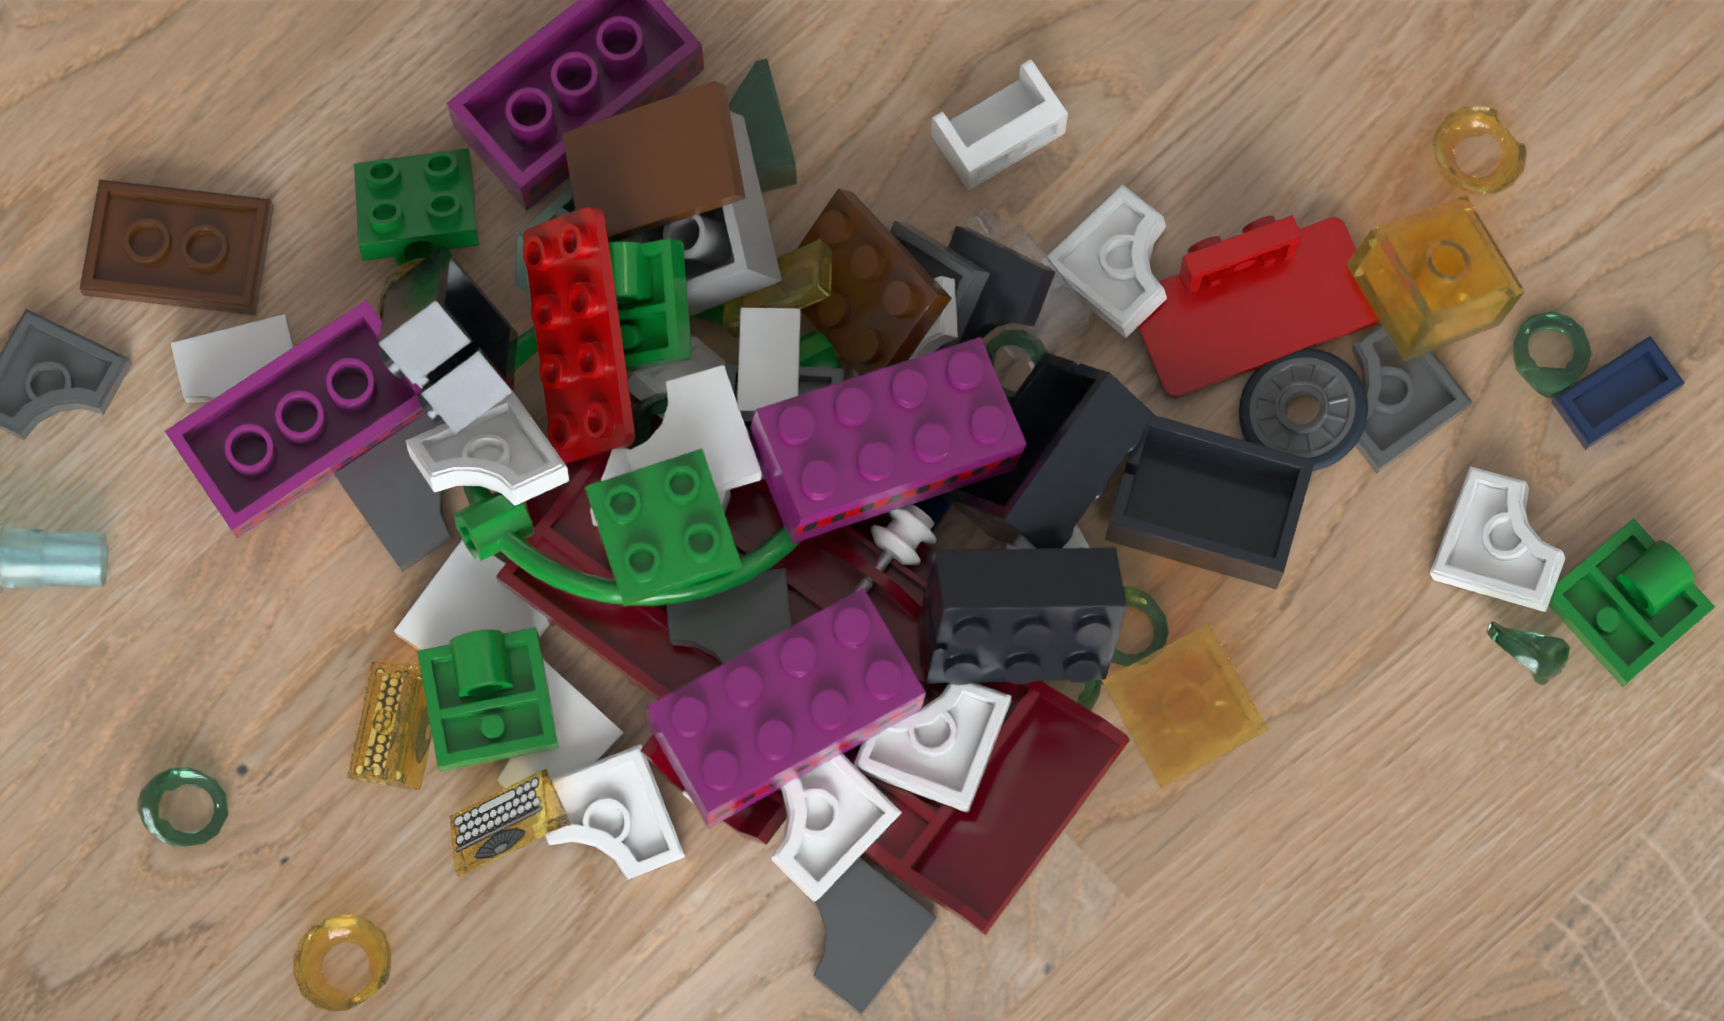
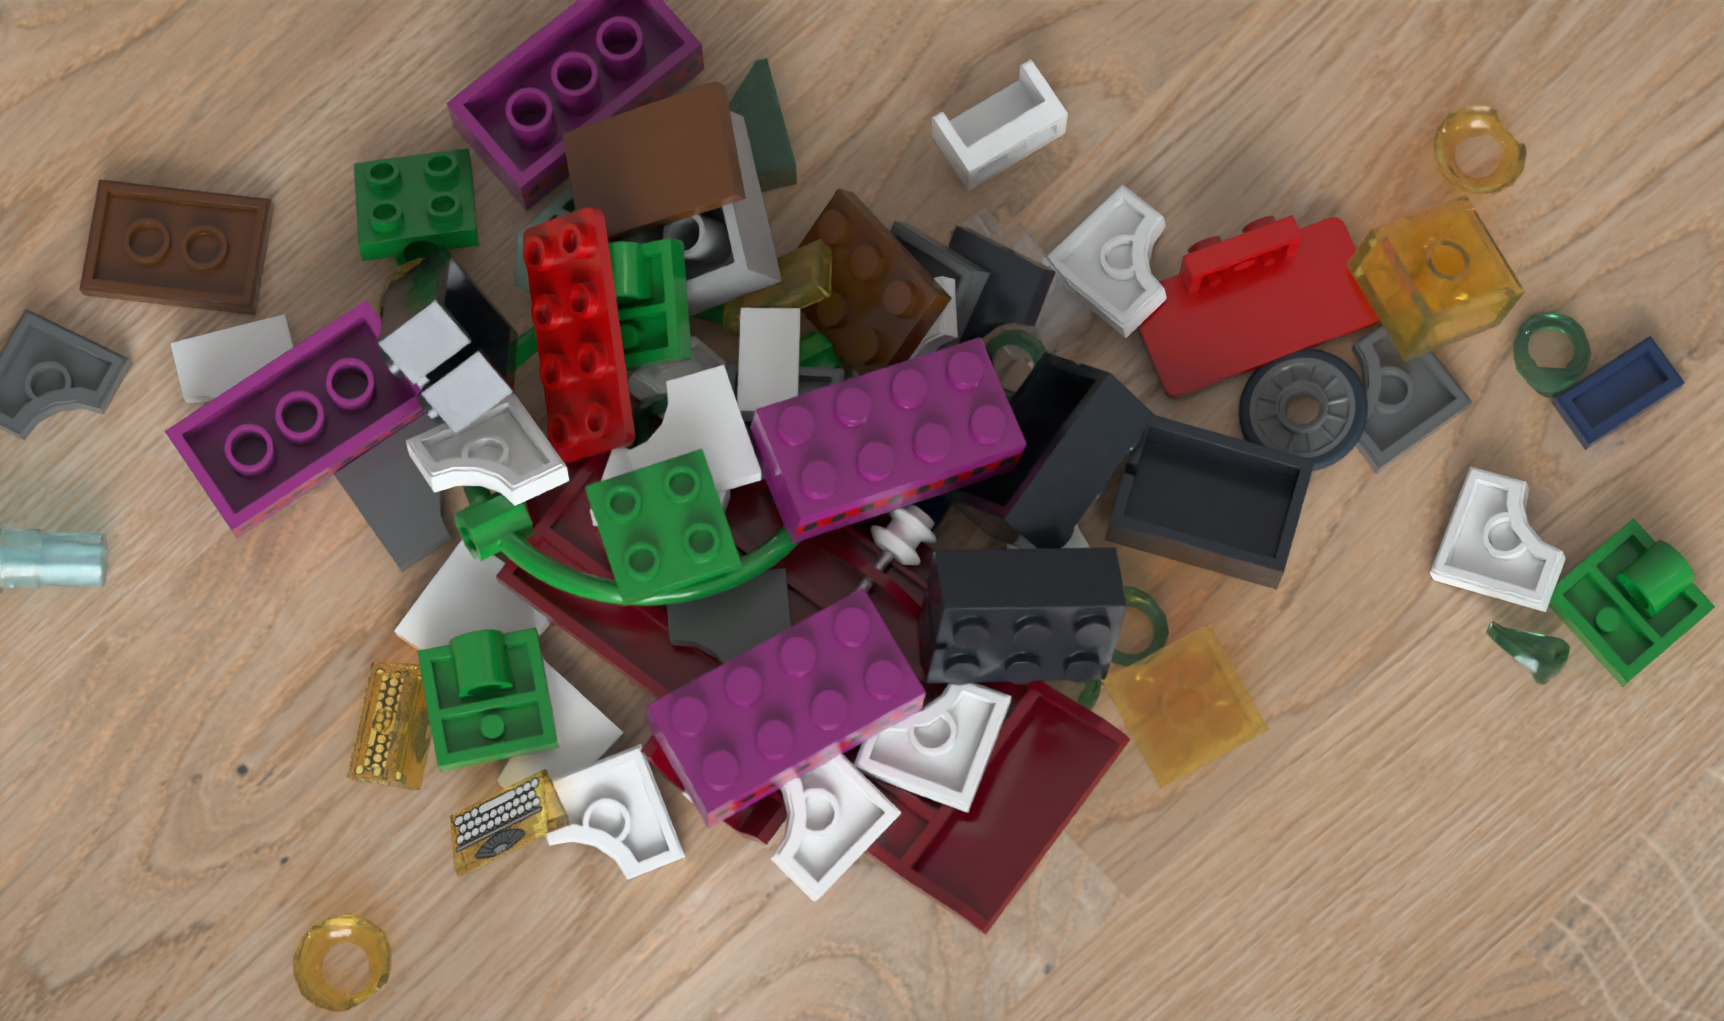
clear green piece [137,767,228,848] -> none
dark grey tile [804,857,937,1016] -> none

